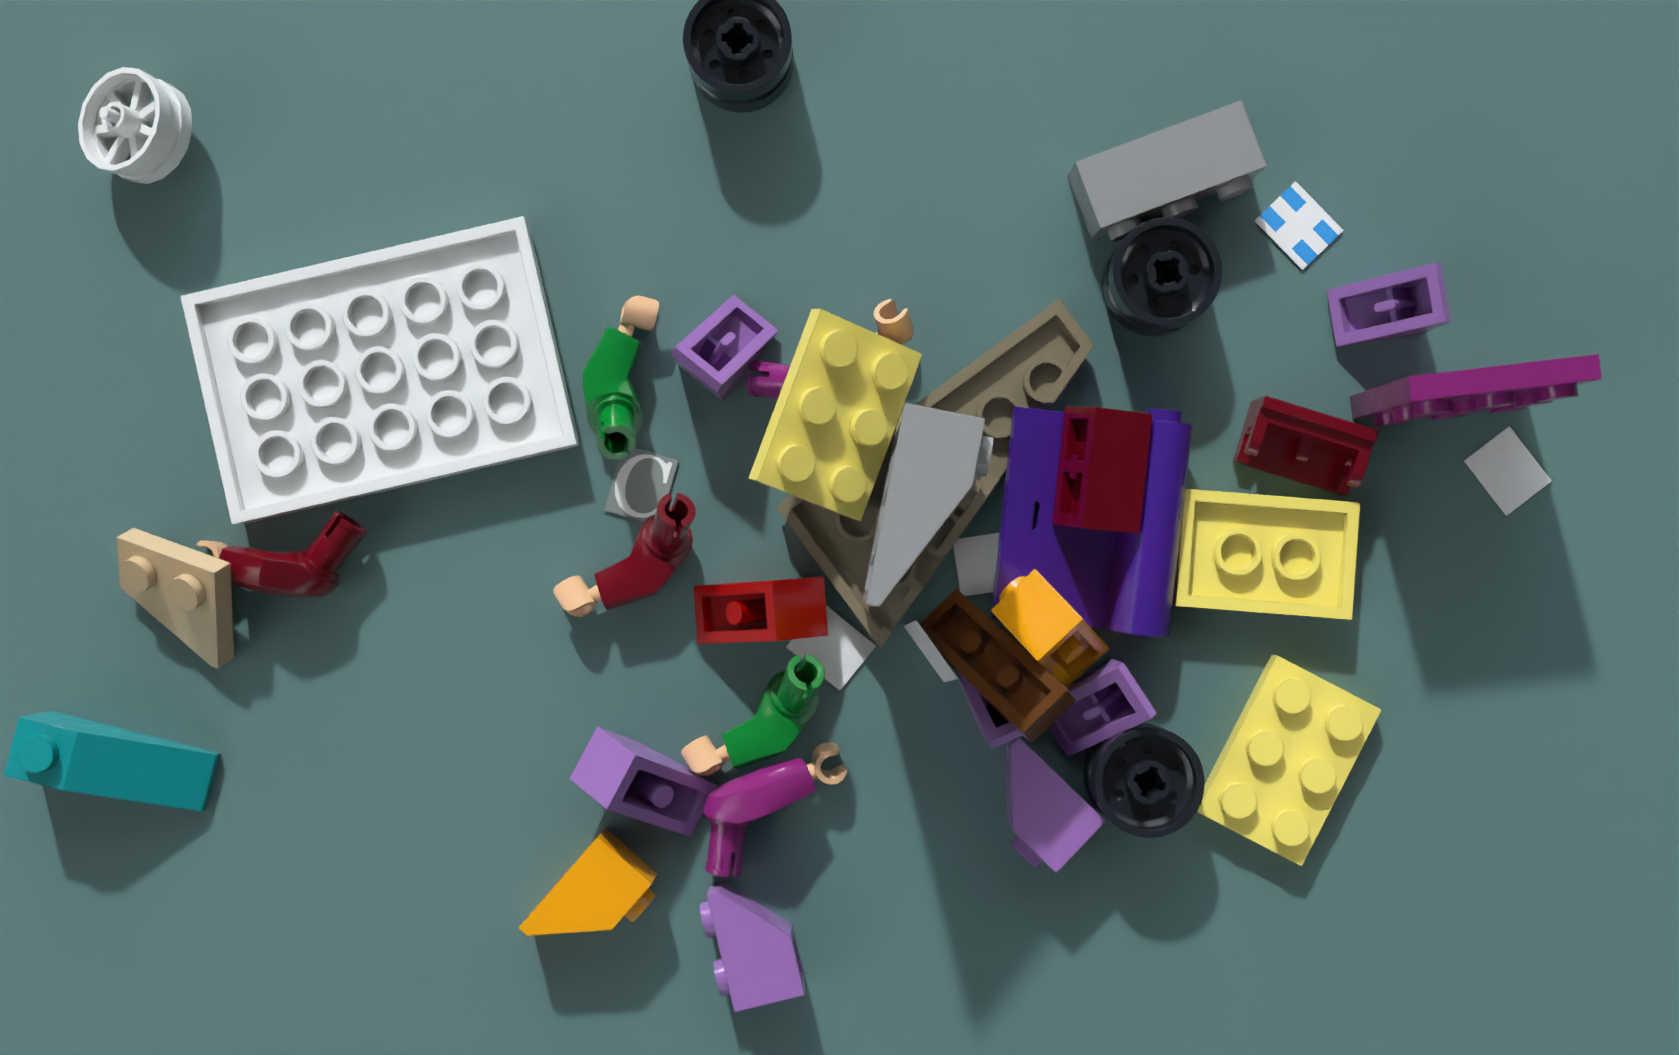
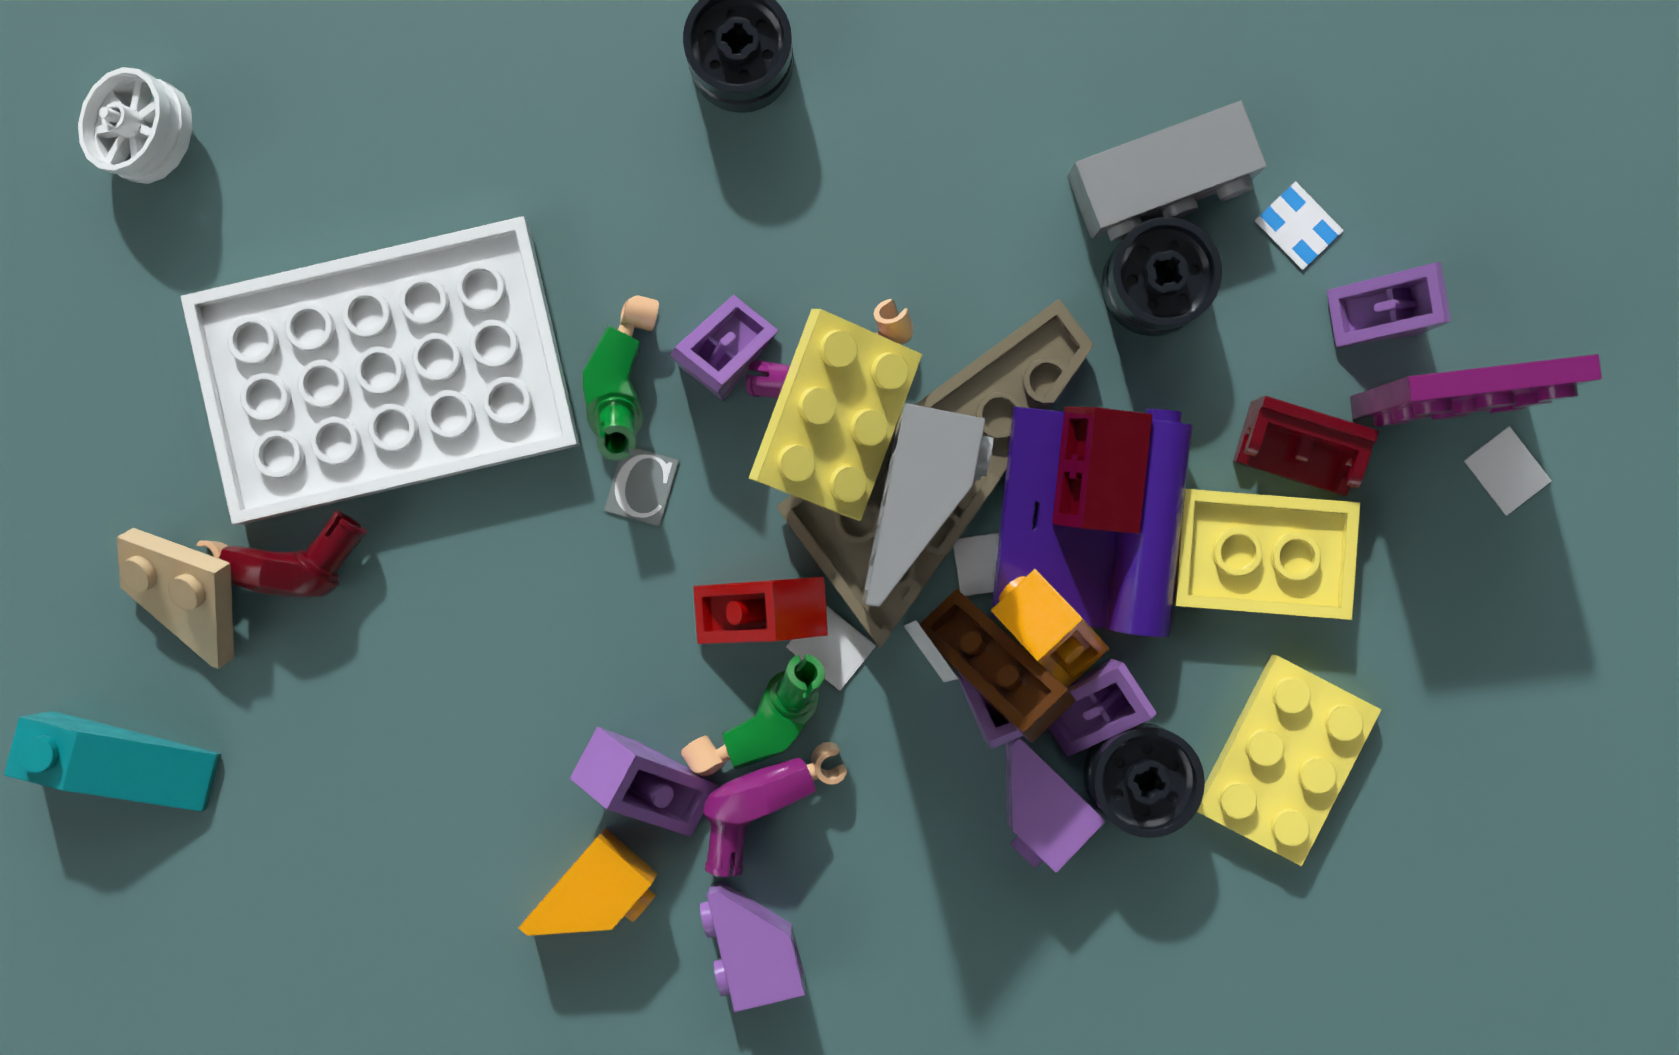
dark red arm [553,493,696,617] -> none

